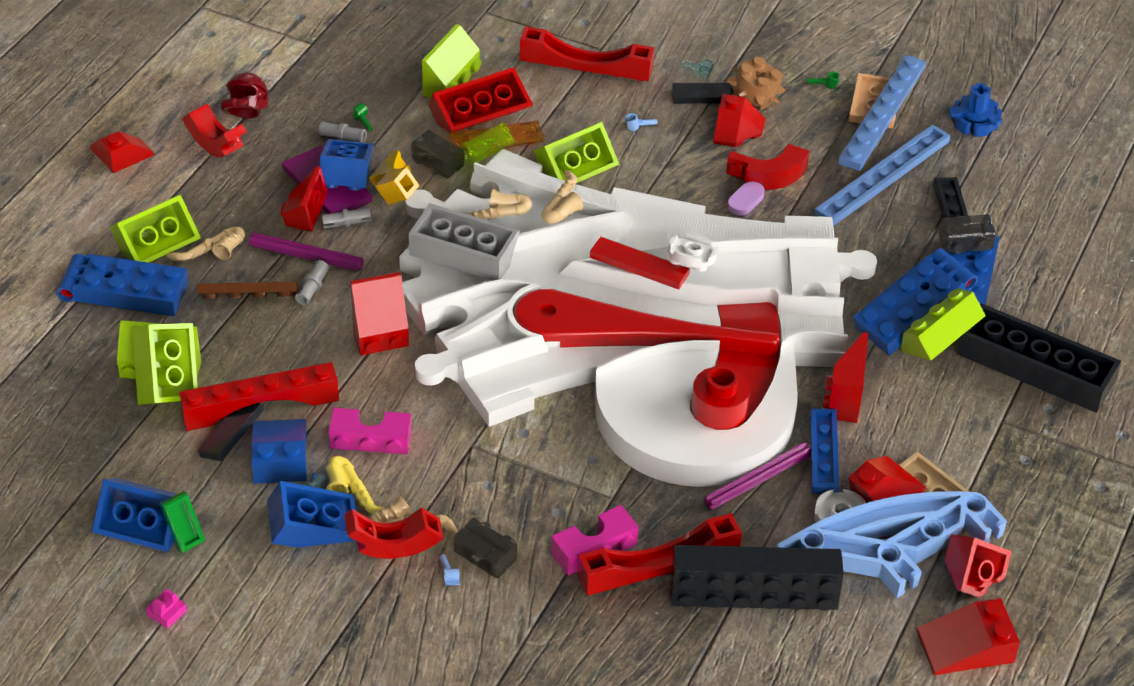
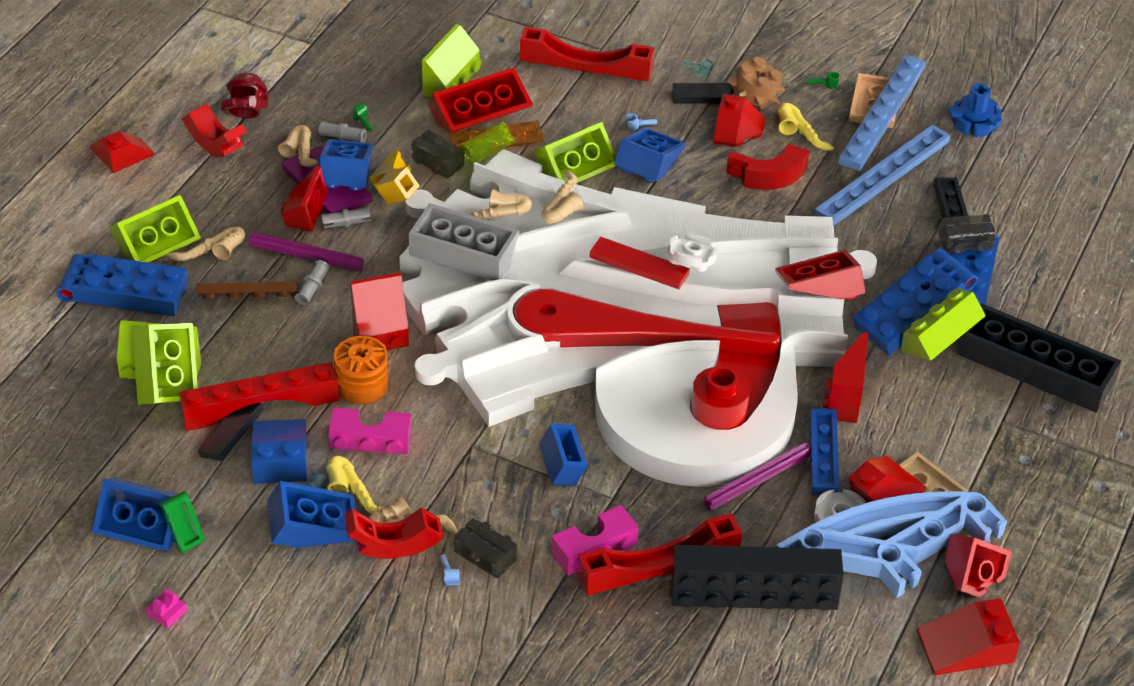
lavender tile [728,182,765,216] -> none
none -> tan piece [278,125,319,167]
none -> orange wheel [334,336,389,404]
none -> blue brick [539,424,588,486]
none -> blue slope [614,127,686,182]
none -> slope [775,249,865,300]
none -> light yellow piece [778,103,834,151]

